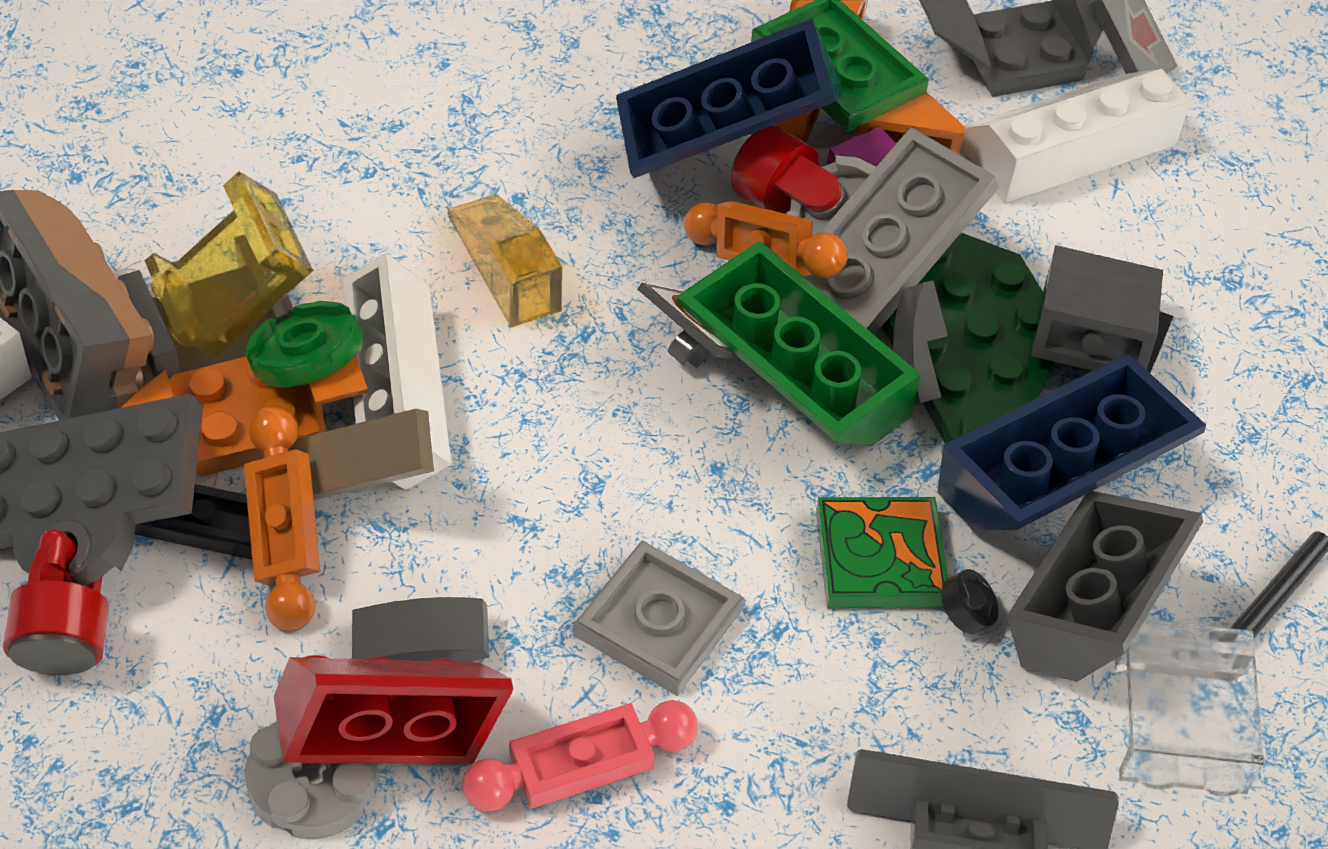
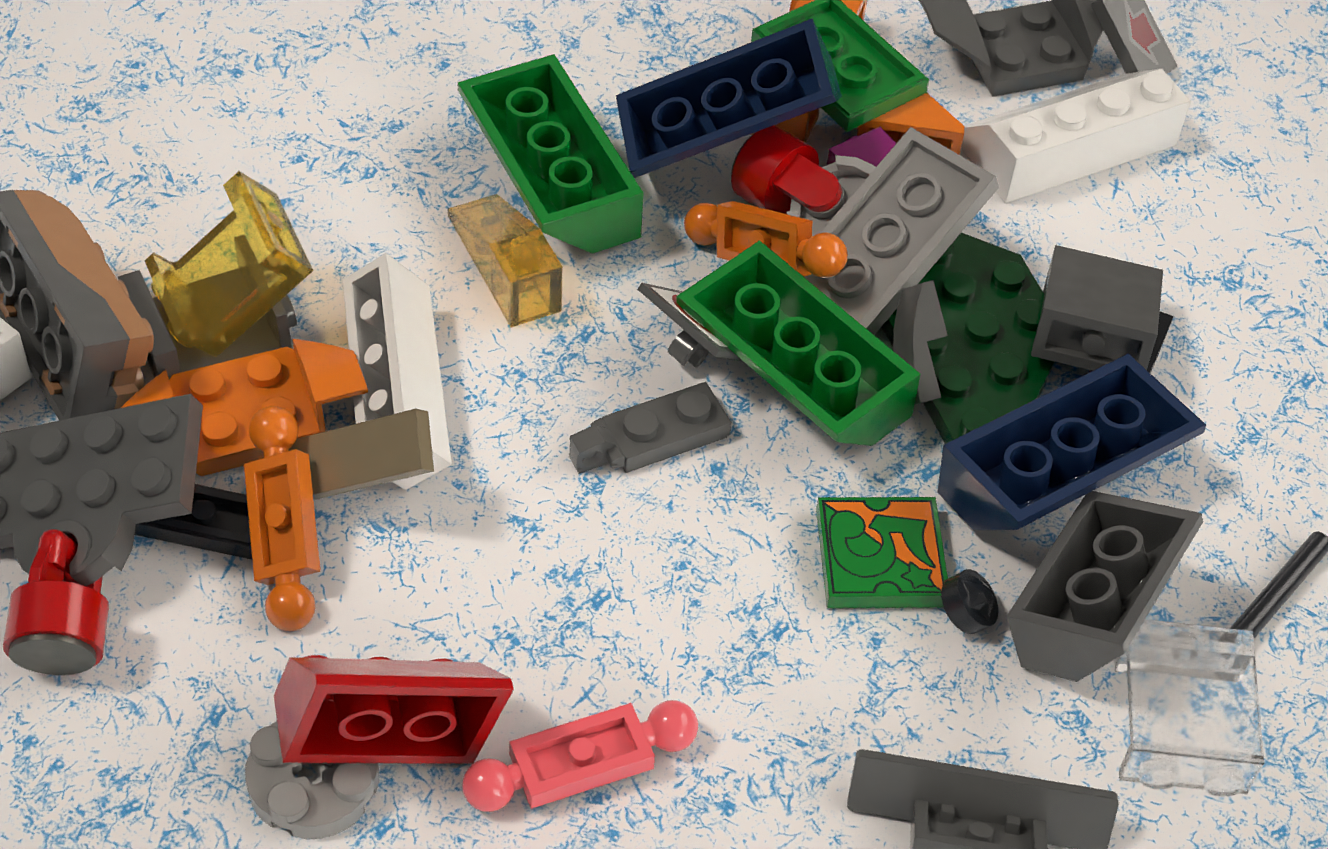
green tile [245,301,364,388] -> none
dark grey slope [352,597,489,662] -> none
light grey tile [573,540,745,696] -> none
none -> green slope [457,54,643,254]
none -> dark grey hinge [569,382,732,474]

